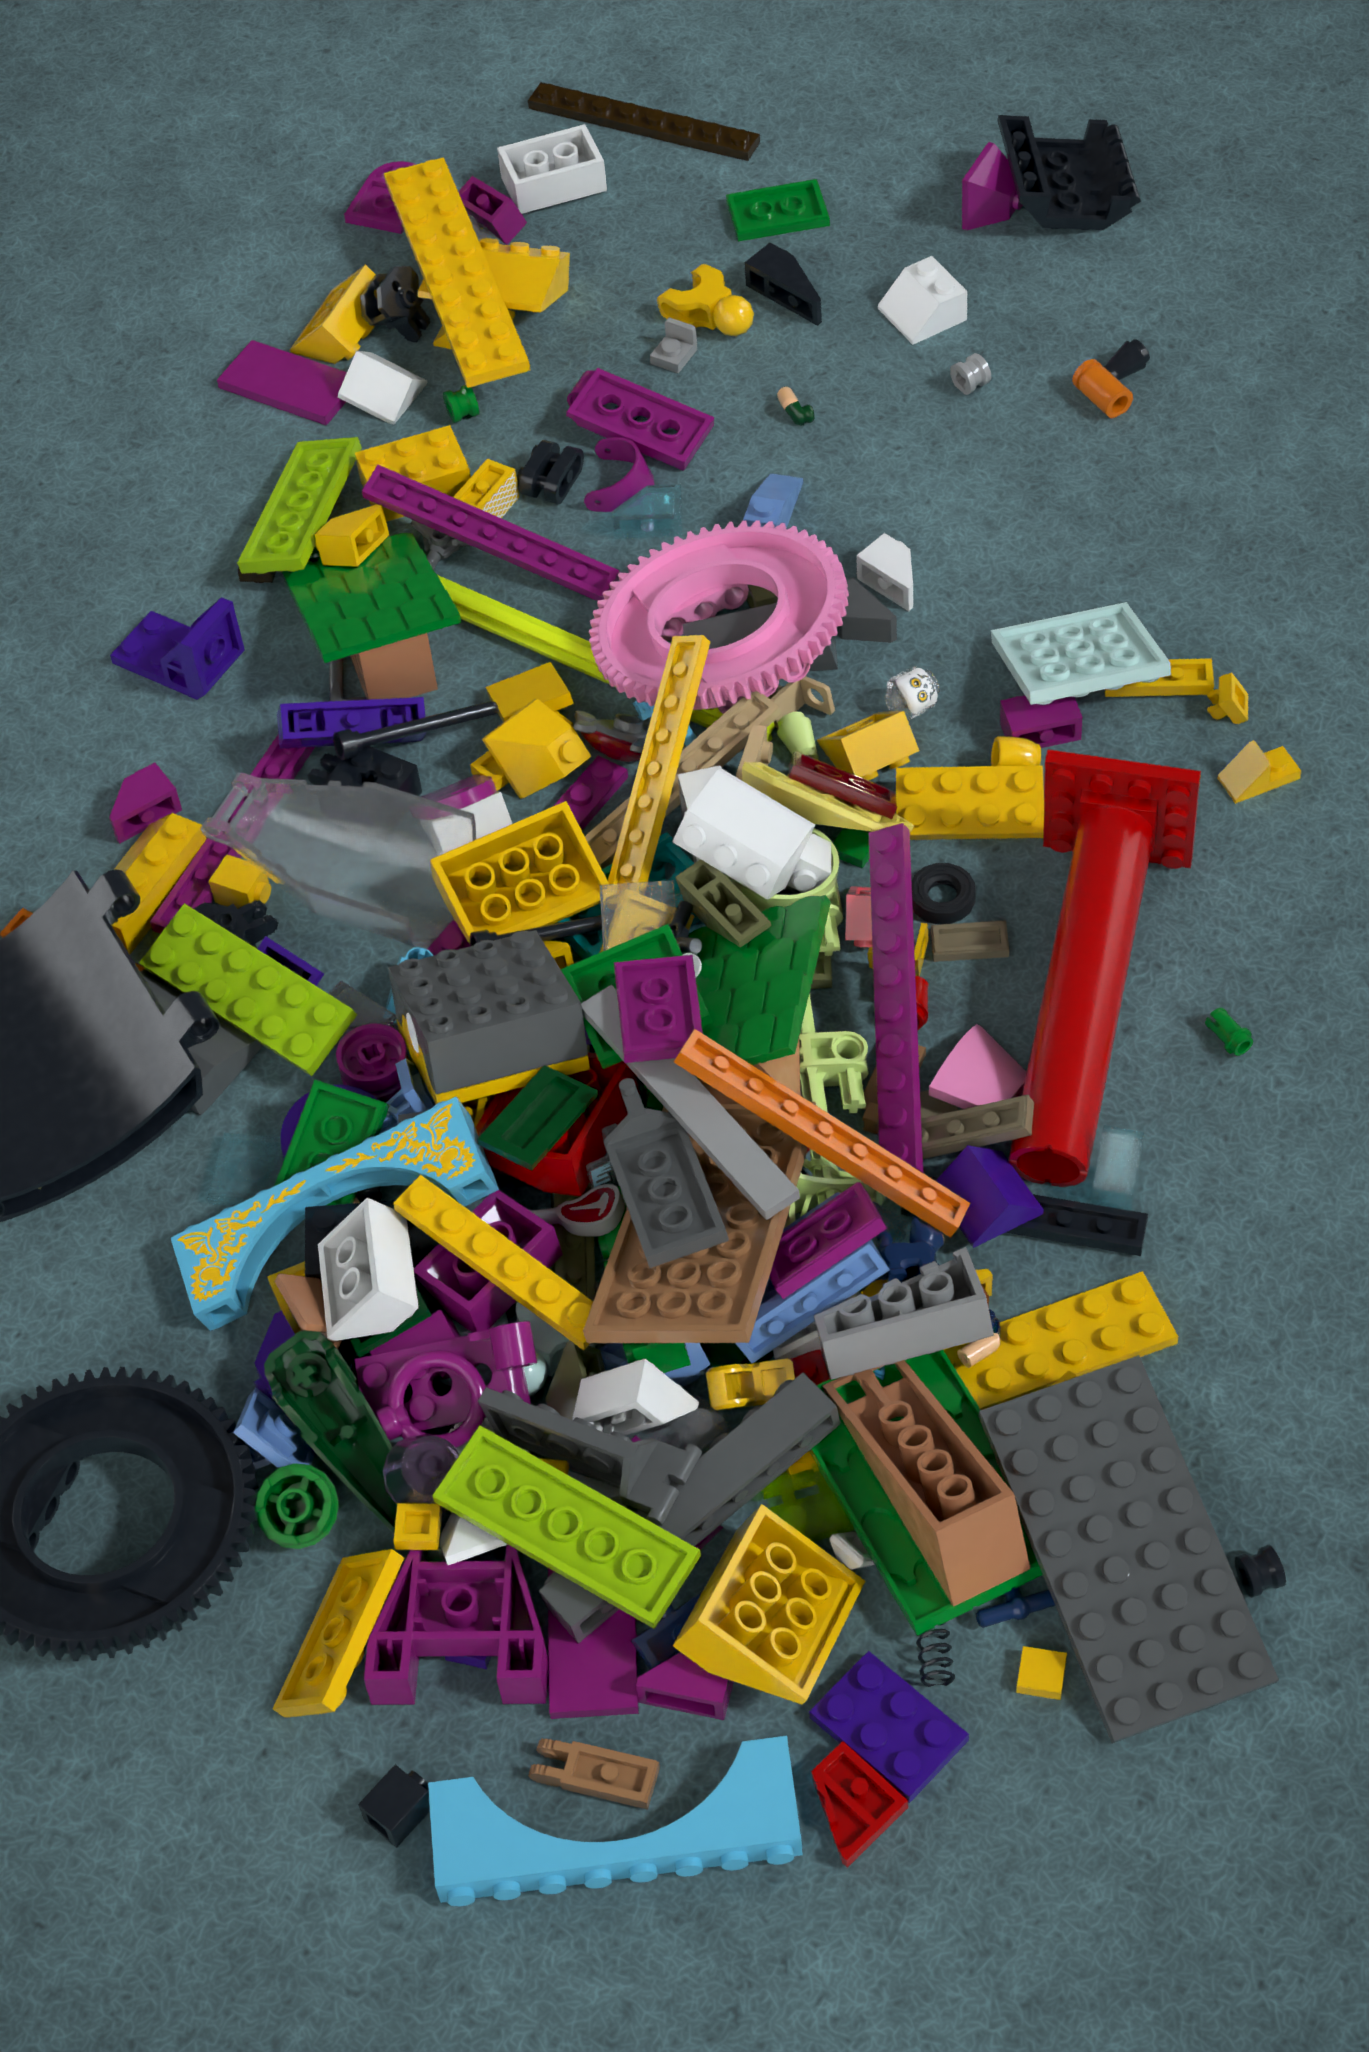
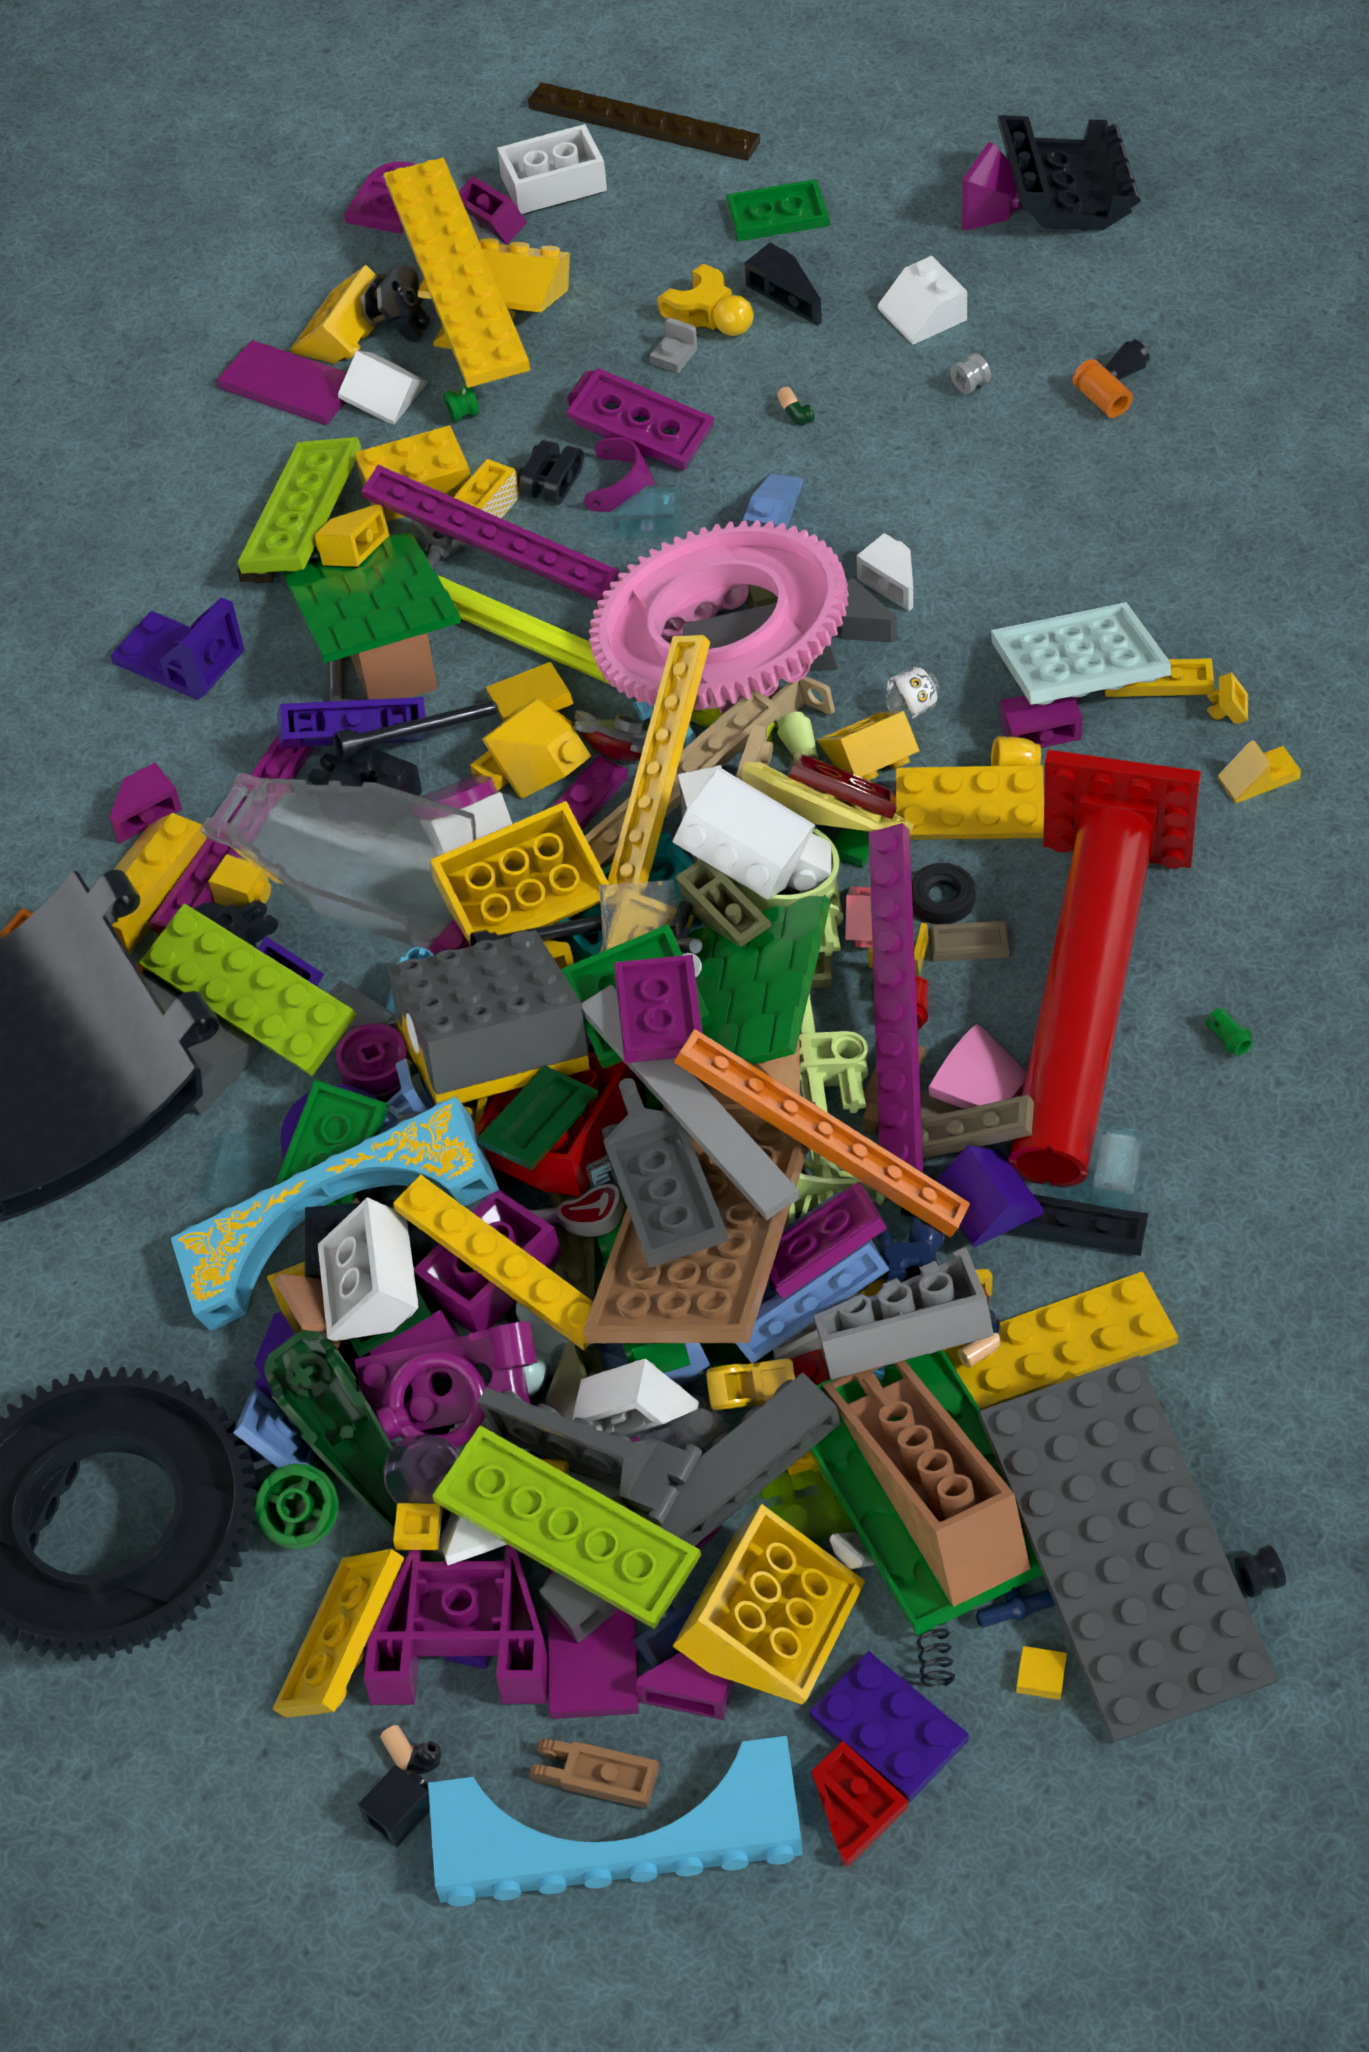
none -> arm [380,1725,442,1773]

